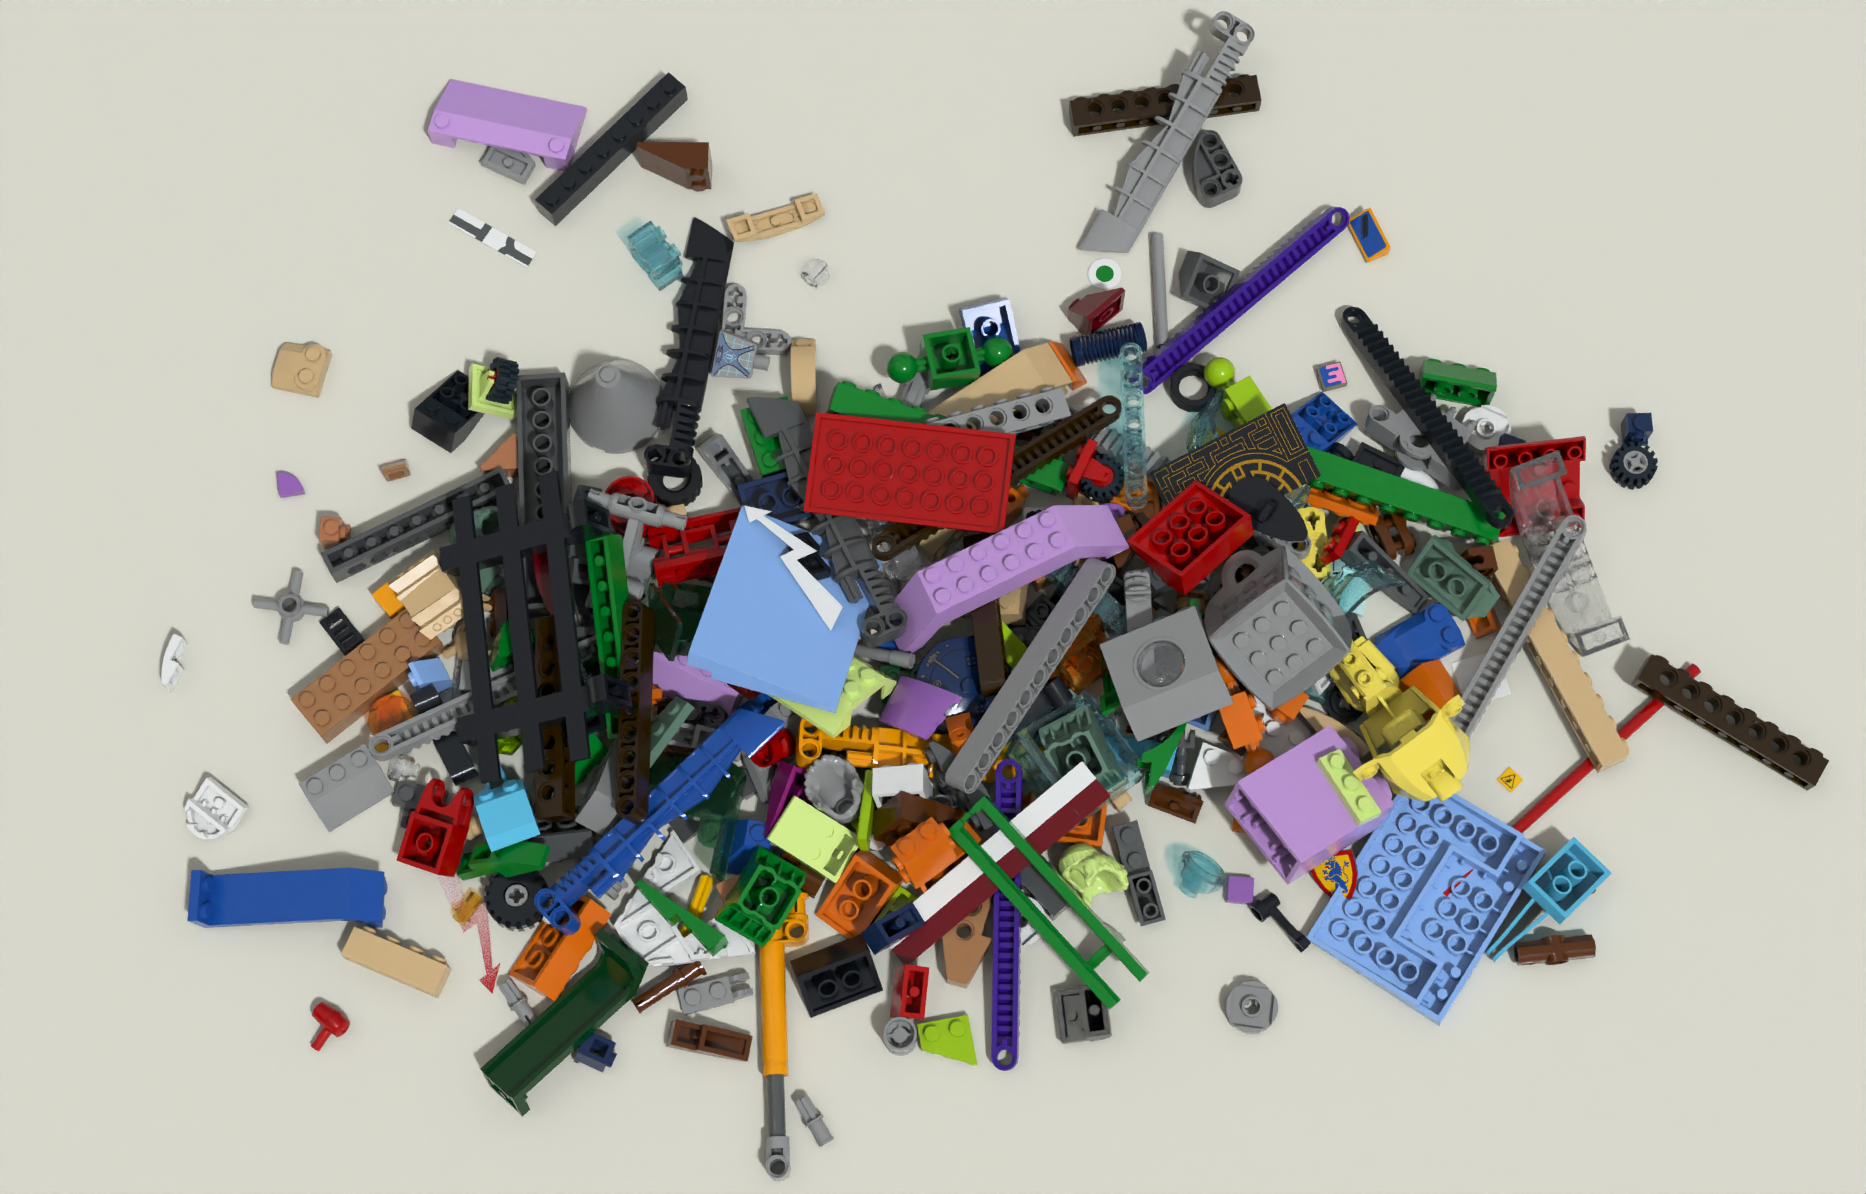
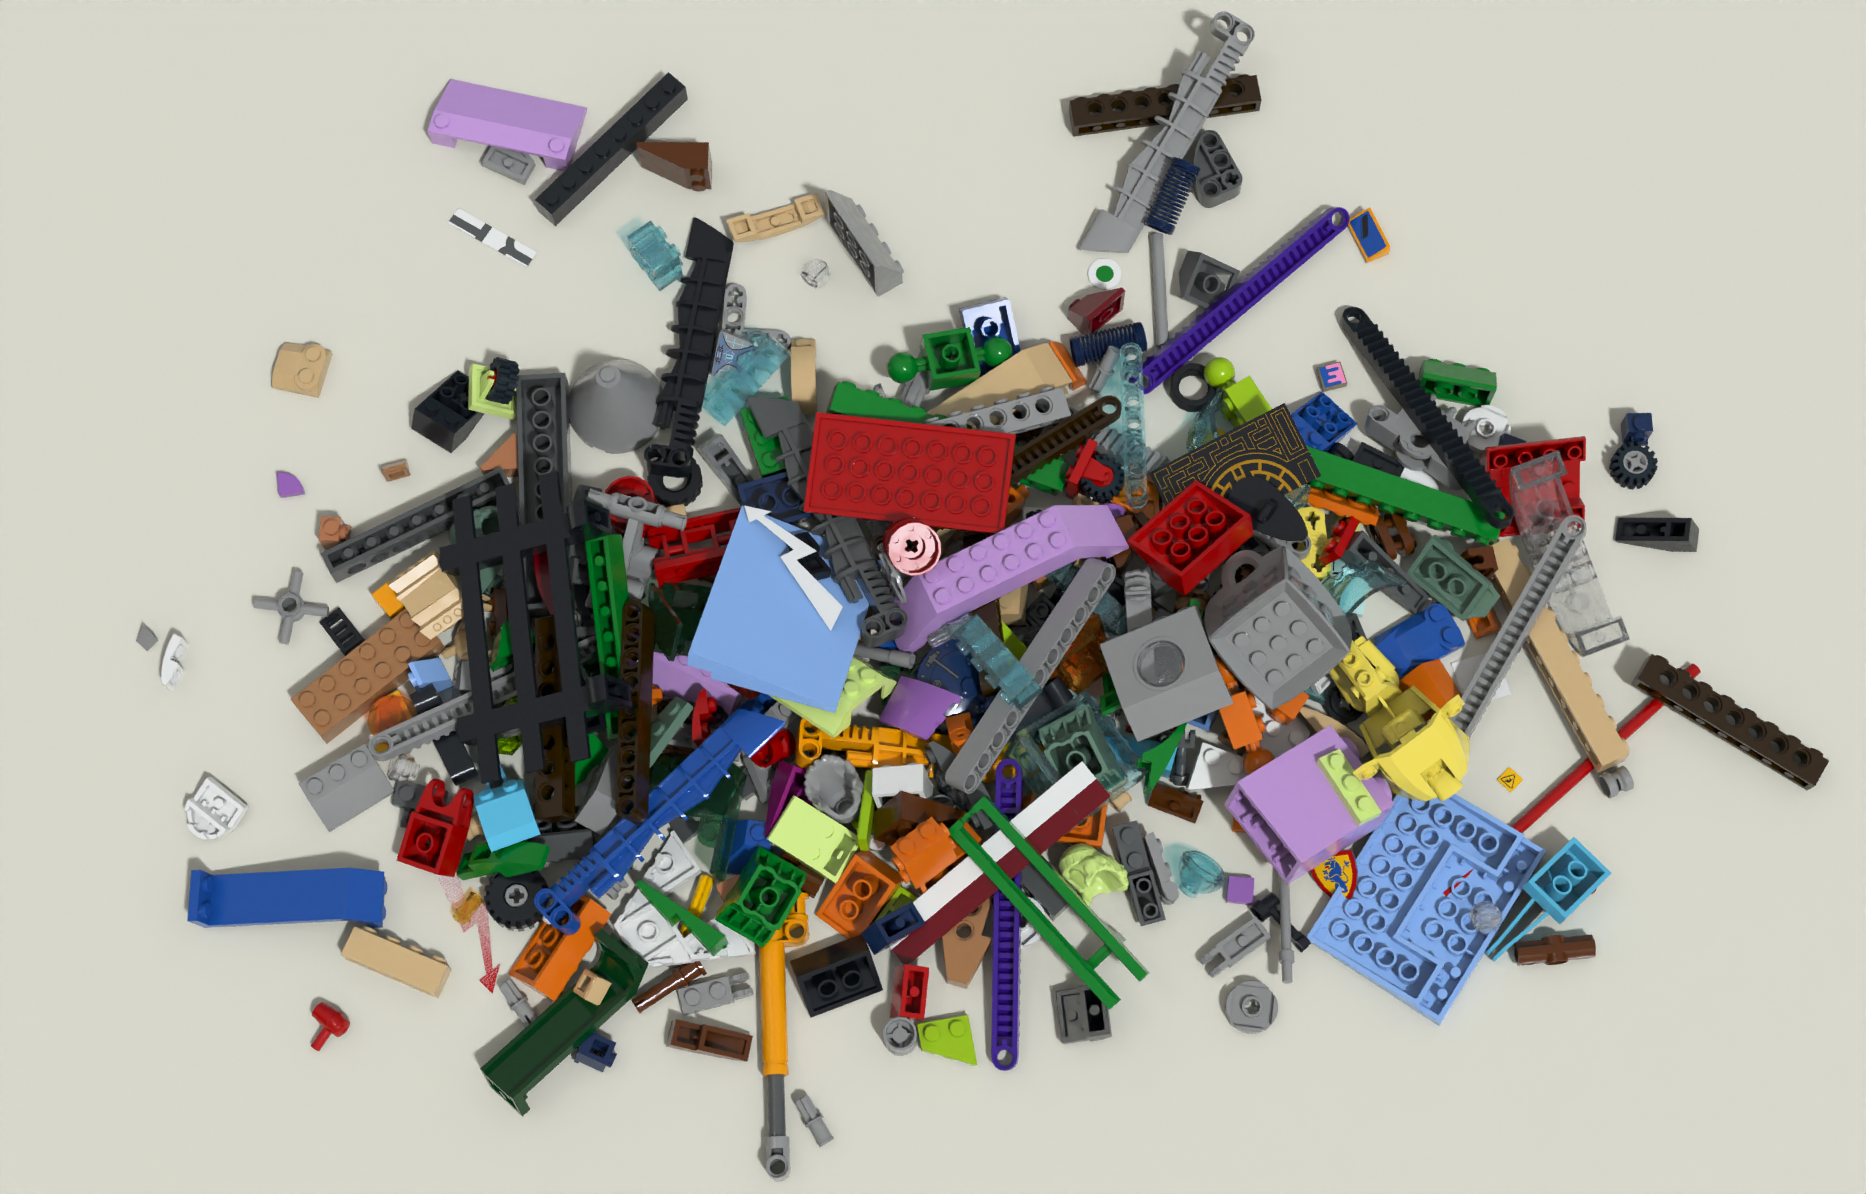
none -> light grey piece [136,626,158,651]
none -> tan slope [573,968,612,1005]
none -> red slope [692,689,718,746]
none -> clear light blue brick [703,333,792,427]
none -> light grey slope [825,190,904,297]
none -> light grey wheel [878,552,907,605]
none -> wheel [883,517,941,576]
none -> clear axle [927,613,977,648]
none -> clear light blue brick [953,614,1043,710]
none -> light grey axle [1089,346,1122,393]
none -> light grey hinge [1142,832,1179,905]
none -> dark blue piece [1145,157,1200,235]
none -> light grey hinge [1199,916,1271,978]
none -> light grey bar [1279,875,1295,984]
none -> clear piece [1470,901,1502,933]
none -> light grey wheel [1599,765,1634,798]
none -> black slope [1615,518,1699,552]

